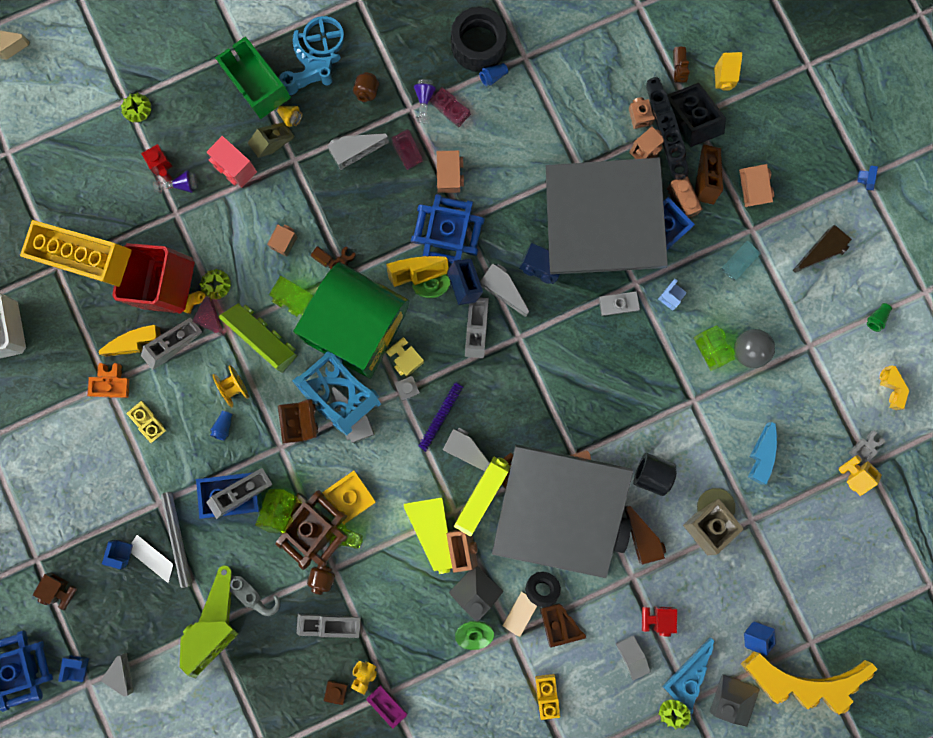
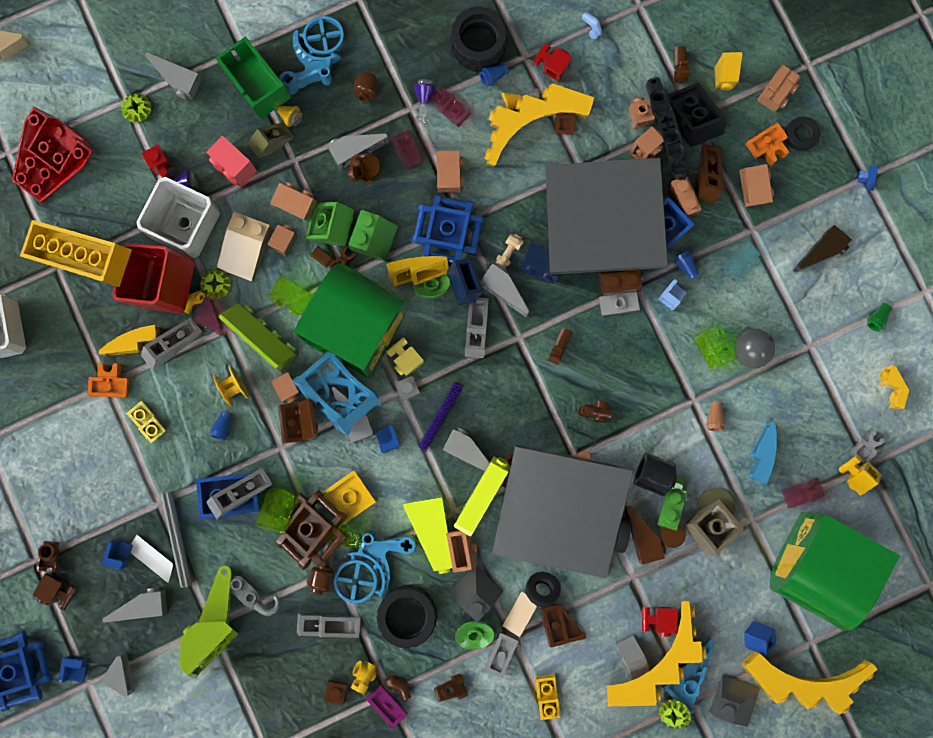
none -> red wedge [12,107,94,203]
none -> reddish brown plate [36,541,61,572]
none -> light grey slope [103,587,168,623]
none -> white plate [136,177,220,258]
none -> light grey slope [145,52,202,100]
none -> tan slope [217,212,273,282]
none -> nougat brick [270,182,318,221]
none -> nougat brick [271,372,301,404]
none -> bright green slope [305,202,354,246]
none -> dark azure piece [334,531,416,603]
none -> reddish brown hair [347,153,381,184]
none -> bright green slope [349,210,398,262]
none -> blue panel [375,424,401,453]
none -> black tyre [376,585,437,649]
none -> reddish brown arm [385,675,411,701]
none -> reddish brown plate [434,673,468,702]
none -> yellow arch [484,83,594,167]
none -> light grey plate [485,632,518,678]
none -> tan bar [496,233,524,268]
none -> piece [497,87,540,110]
none -> red brick [533,44,572,82]
none -> reddish brown bar [547,328,573,365]
none -> reddish brown plate [554,114,575,135]
none -> reddish brown plate [578,401,612,423]
none -> light blue arm [582,12,602,39]
none -> reddish brown slope [598,270,643,296]
none -> yellow arch [607,601,706,707]
none -> bright green hinge [657,475,687,531]
none -> reddish brown piece [660,524,686,548]
none -> blue cone [675,250,699,279]
none -> nougat cone [706,402,726,431]
none -> orange plate [745,122,789,166]
none -> nougat brick [757,65,800,112]
none -> green brick [770,512,900,631]
none -> clear pink slope [781,477,825,508]
none -> black tyre [785,117,820,151]

